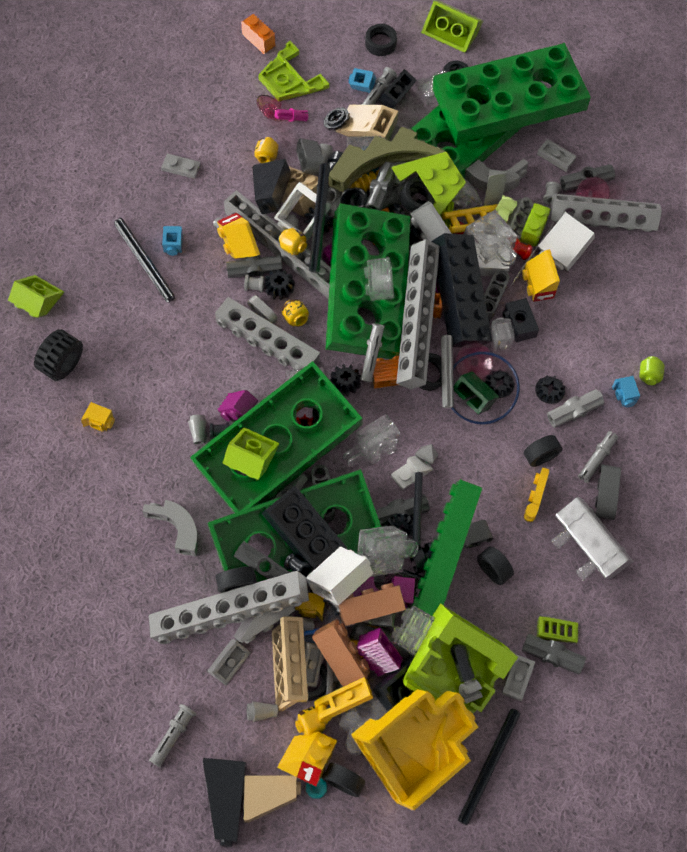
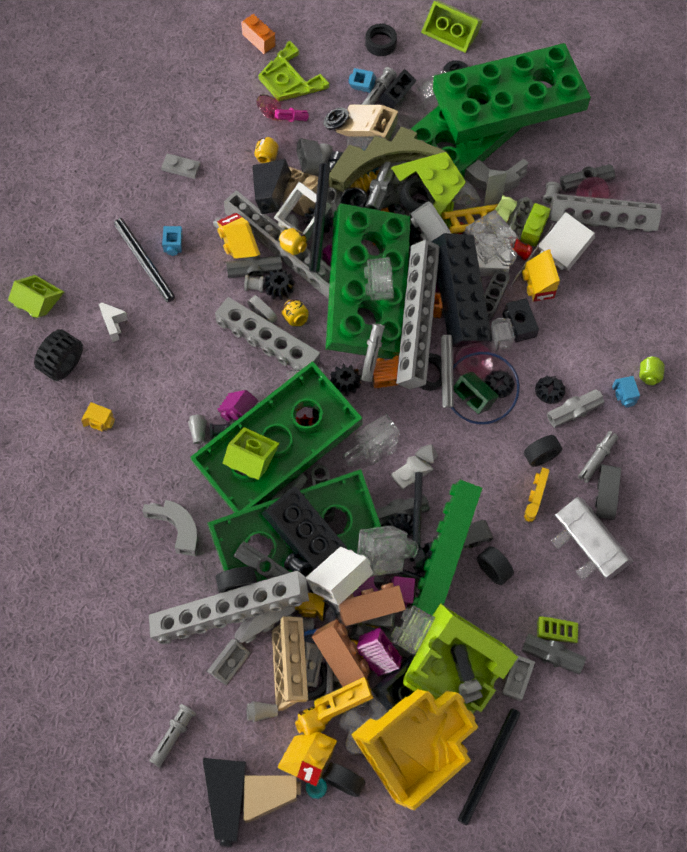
light grey plate [537,139,577,172] -> none
none -> white slope [99,303,128,342]

